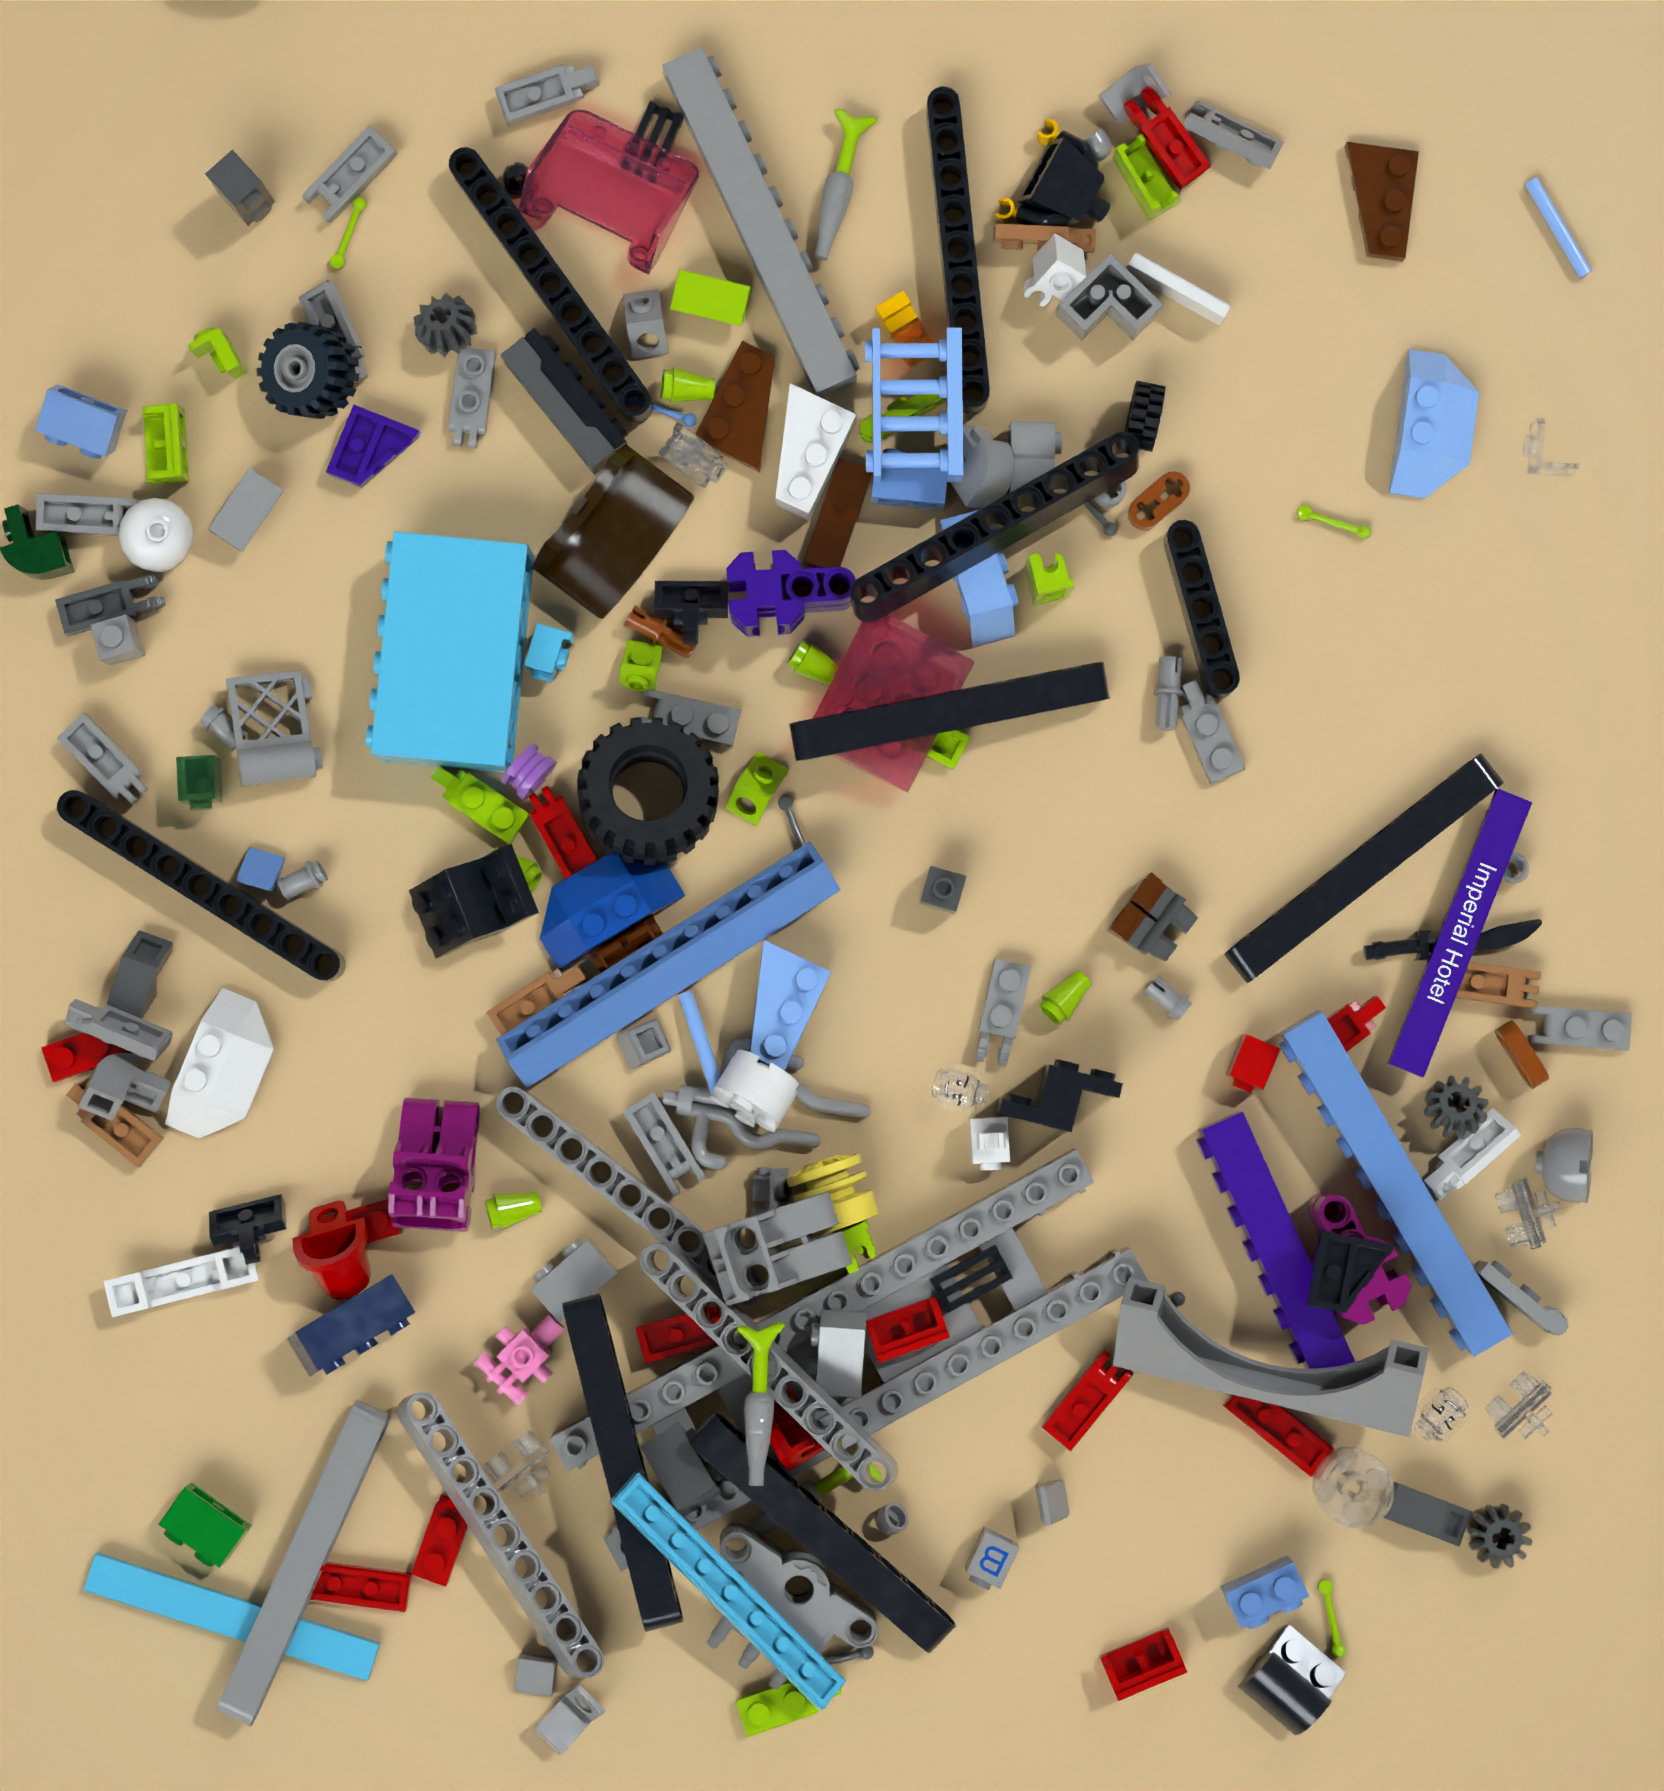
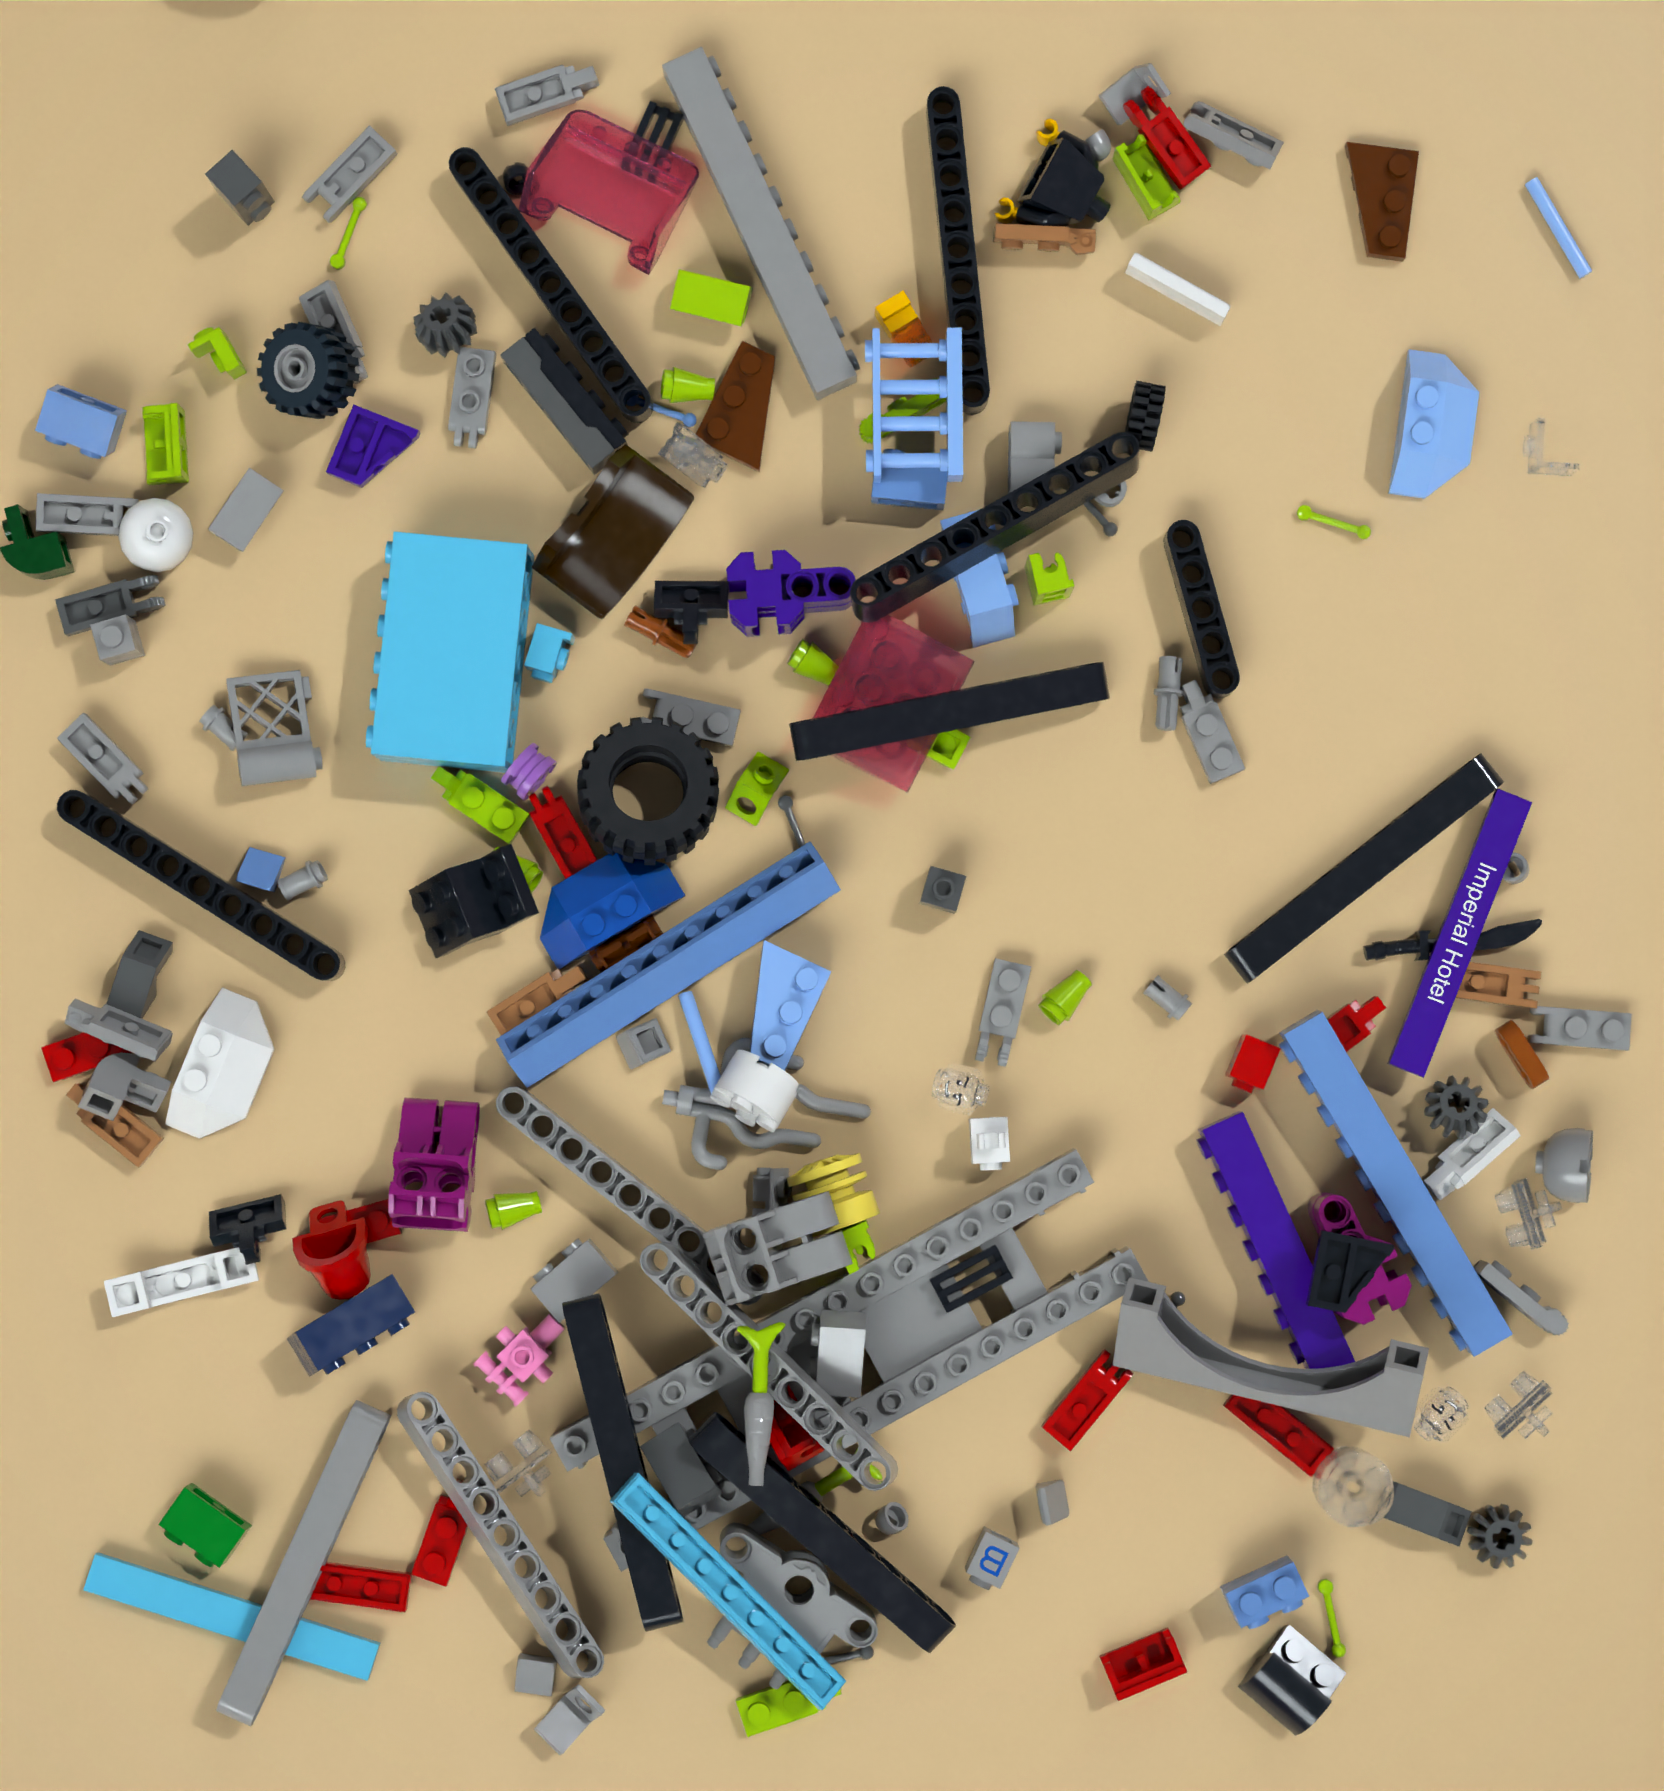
clear green brick [176,755,223,810] -> none
lime bracket [619,640,663,692] -> none
light grey bracket [623,289,668,359] -> none
light grey hinge [623,1092,706,1197] -> none
red hinge [635,1306,722,1364] -> none
white wedge [775,383,857,521] -> none
reddish brown tile [803,458,873,568] -> none
light grey piece [814,109,878,261] -> none
red hinge [866,1296,950,1363] -> none
light grey brick [951,425,1014,509] -> none
black bracket [995,1059,1123,1132] -> none
white brick [1023,233,1087,307] -> none
light grey brick [1056,253,1163,341] -> none
hips [1107,872,1198,961] -> none
dark orange beam [1128,471,1190,531] -> none

